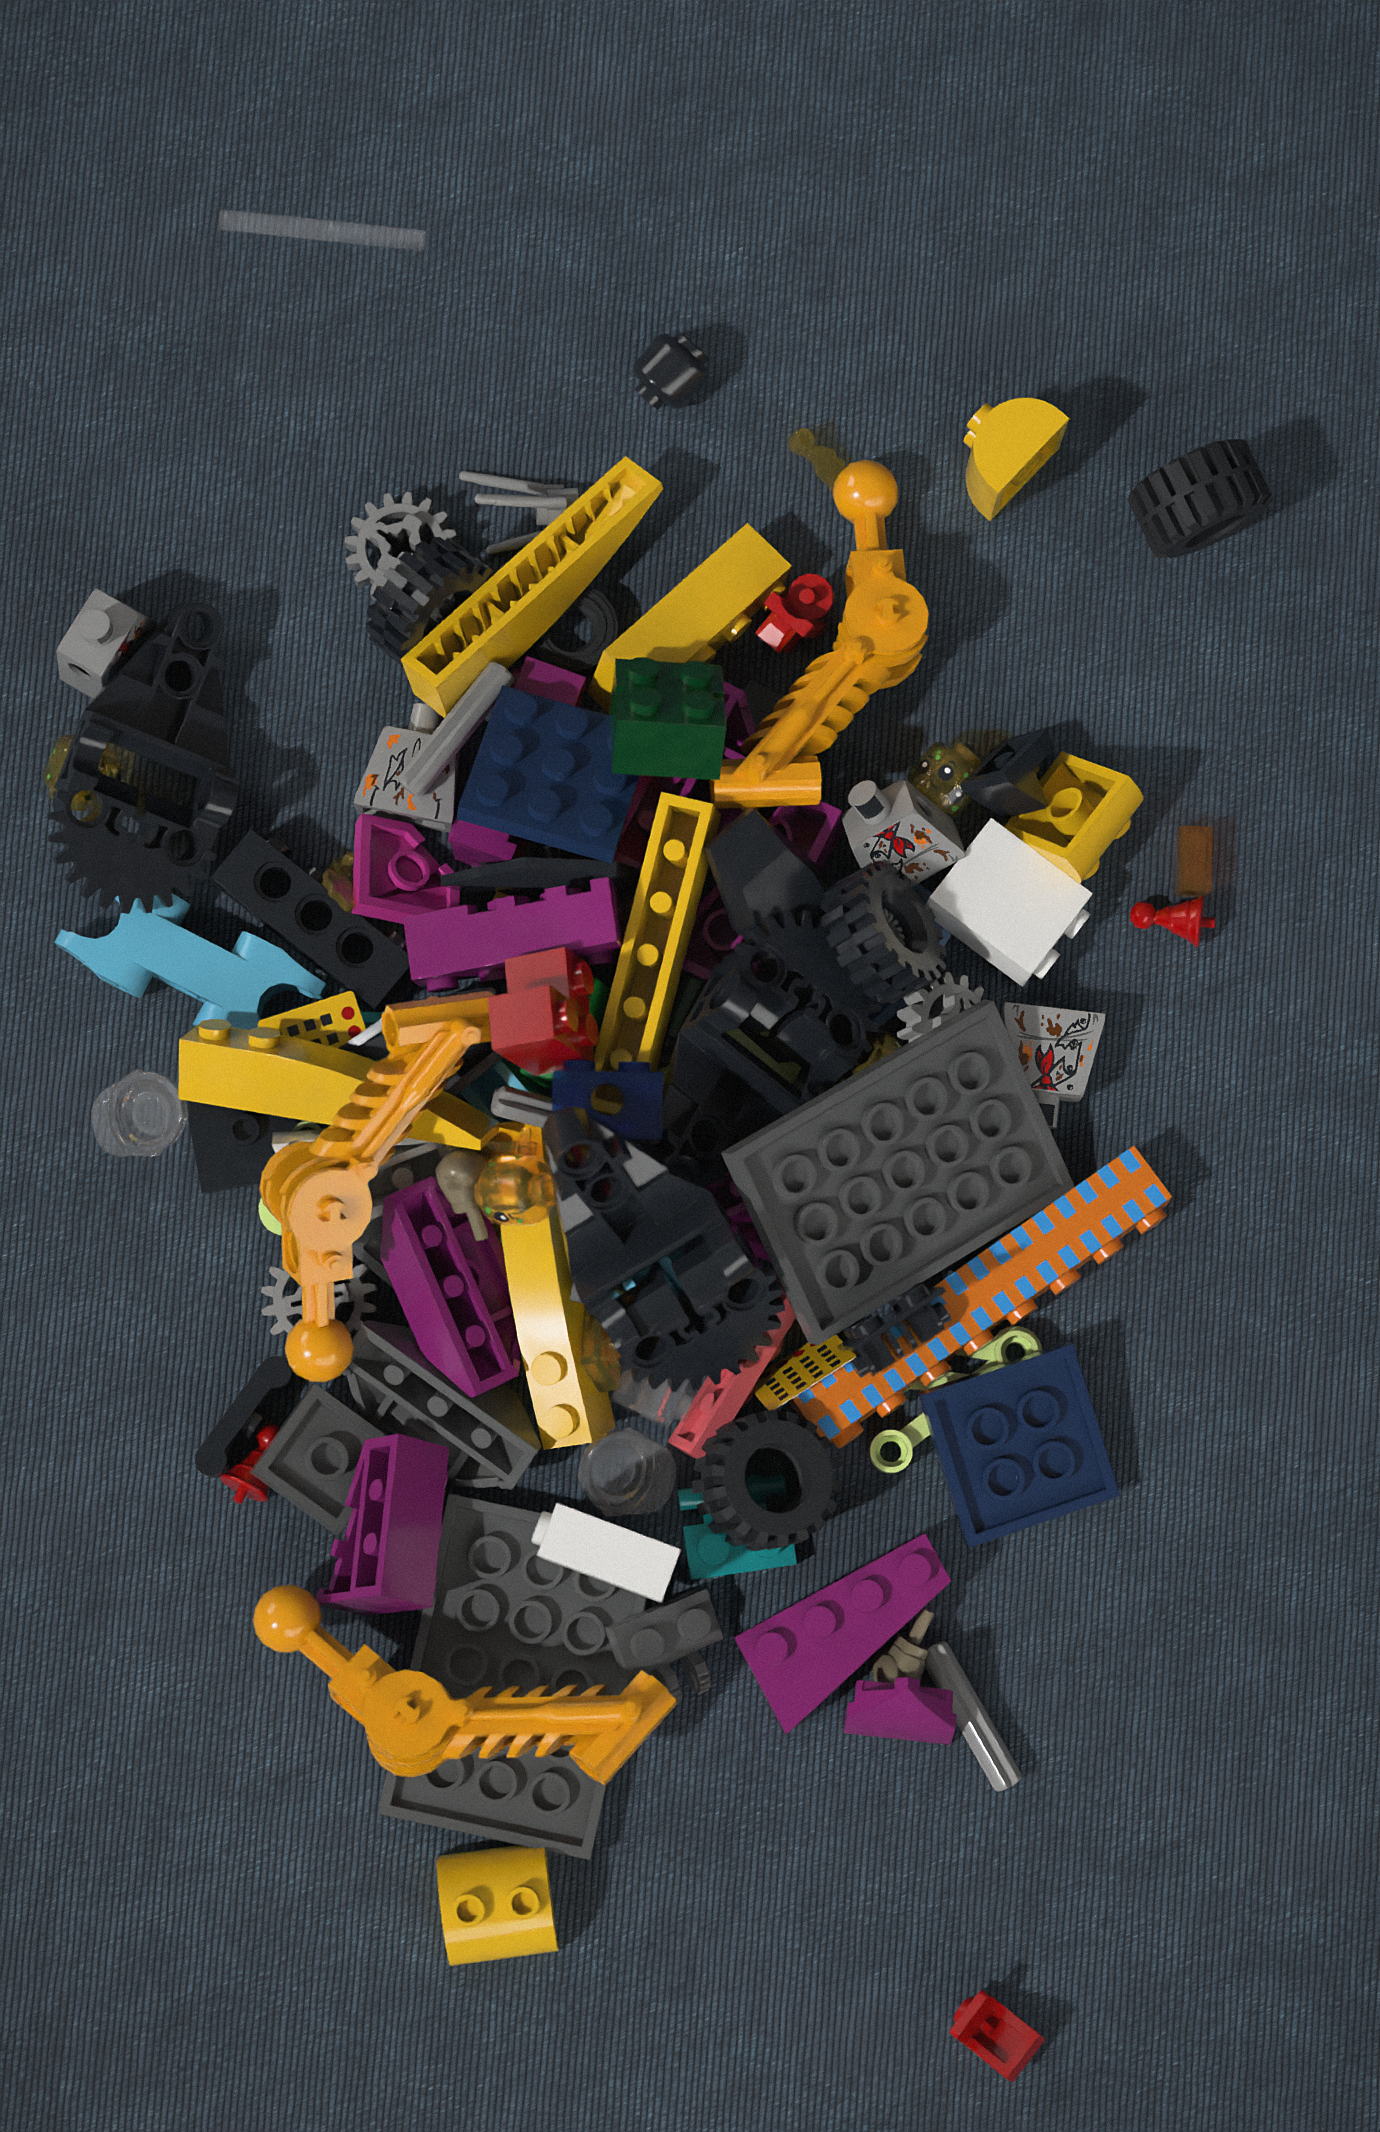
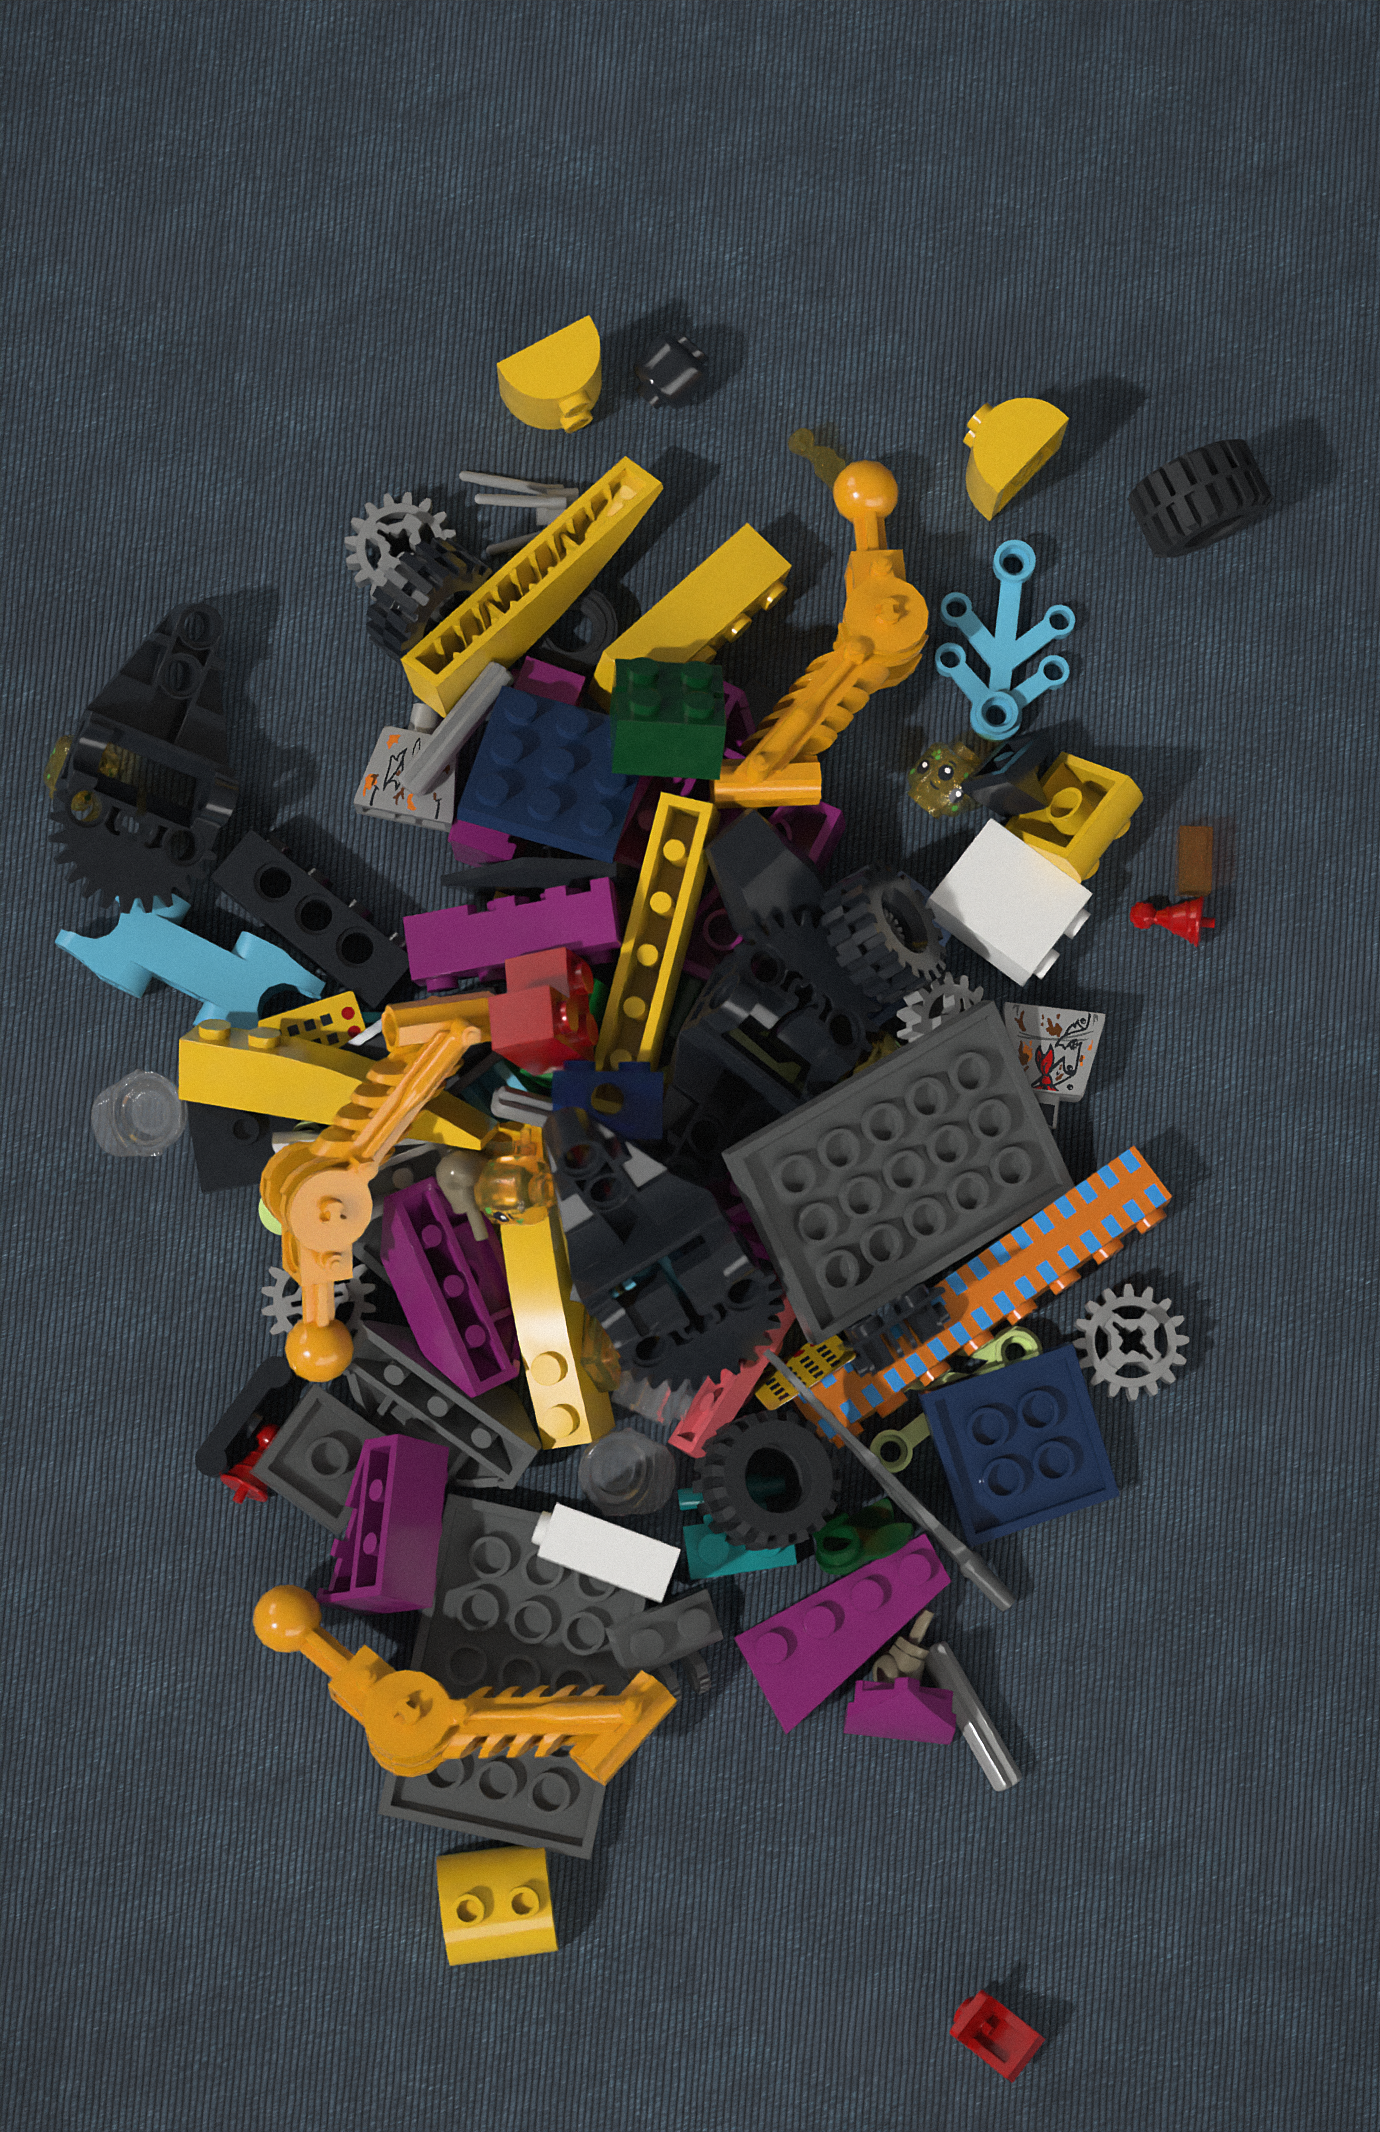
light grey torso [56,588,157,699] -> none
clear bar [219,209,426,251] -> none
clear yellow piece [322,851,354,913] -> none
dark pink plate [352,813,460,924] -> none
red hips [755,573,835,653] -> none
light grey torso [841,780,966,887] -> none
none -> yellow brick [496,315,602,433]
none -> dark grey piece [763,1348,1016,1611]
none -> dark green plate [812,1498,914,1575]
none -> medium azure plant [934,540,1075,742]
none -> light grey gear [1071,1284,1189,1401]

